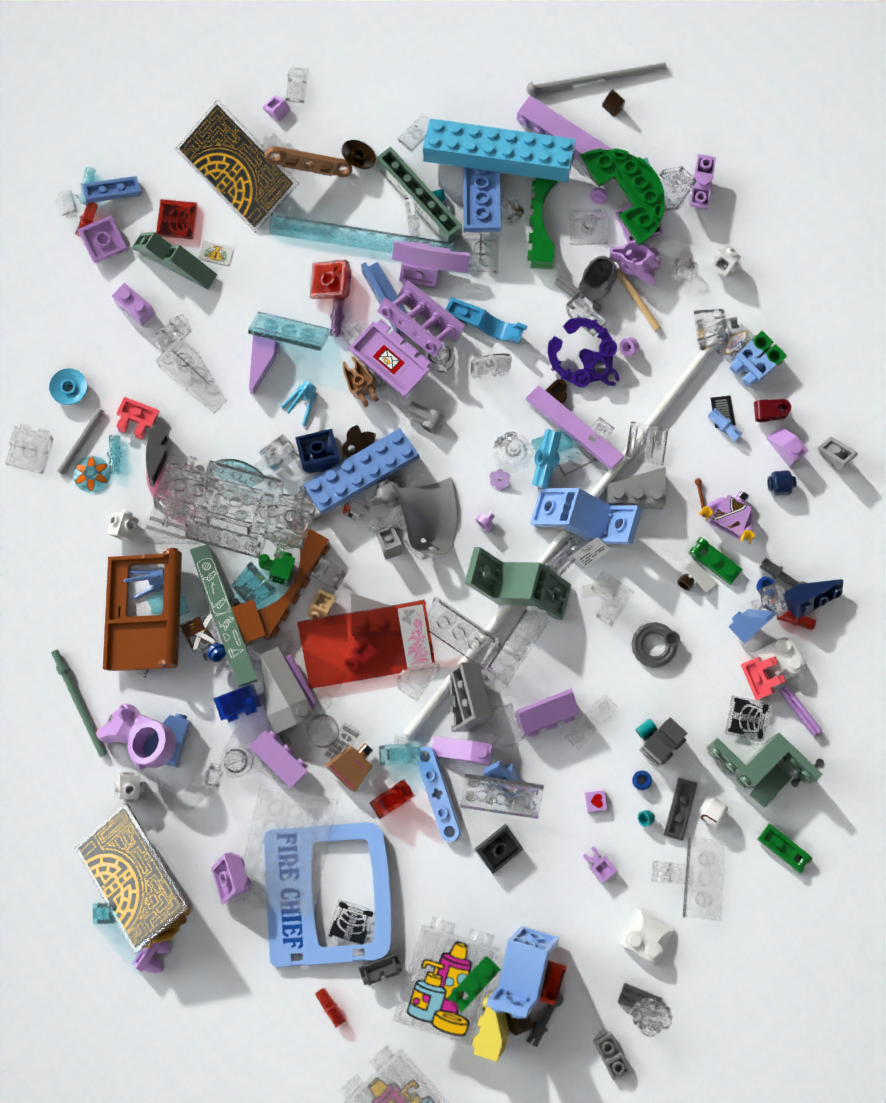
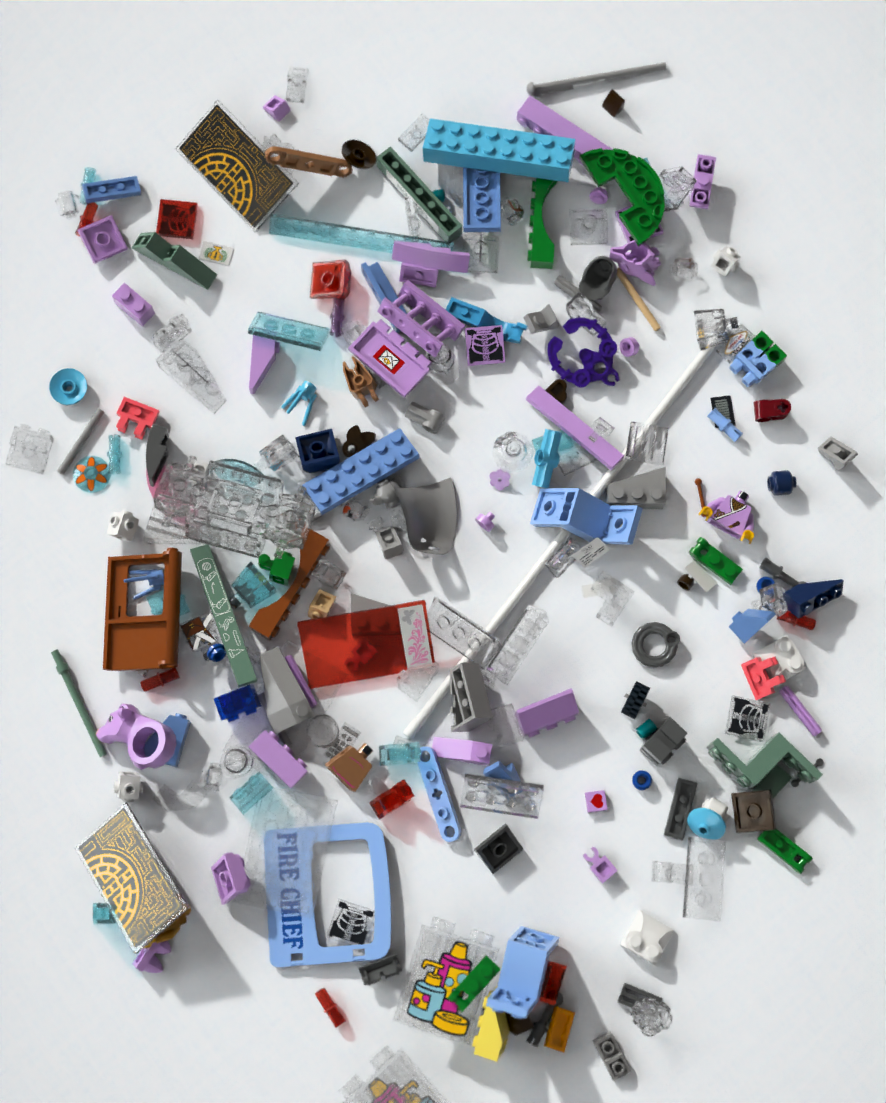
dark orange panel [232,600,266,647] -> none
sand green bracket [465,547,572,620] -> none
clear slope [470,353,512,379] -> none
clear plate [565,694,618,750] -> none
teal hinge [638,810,655,827] -> none
lavender slope [766,427,809,467] -> none
none -> clear red axle [140,668,180,692]
none -> clear light blue plate [229,772,273,814]
none -> tile [465,325,505,366]
none -> light grey slope [523,304,560,334]
none -> light orange plate [544,1006,575,1052]
none -> black wheel [621,681,650,719]
none -> medium azure dish [687,808,726,840]
none -> dark brown plate [731,789,776,833]

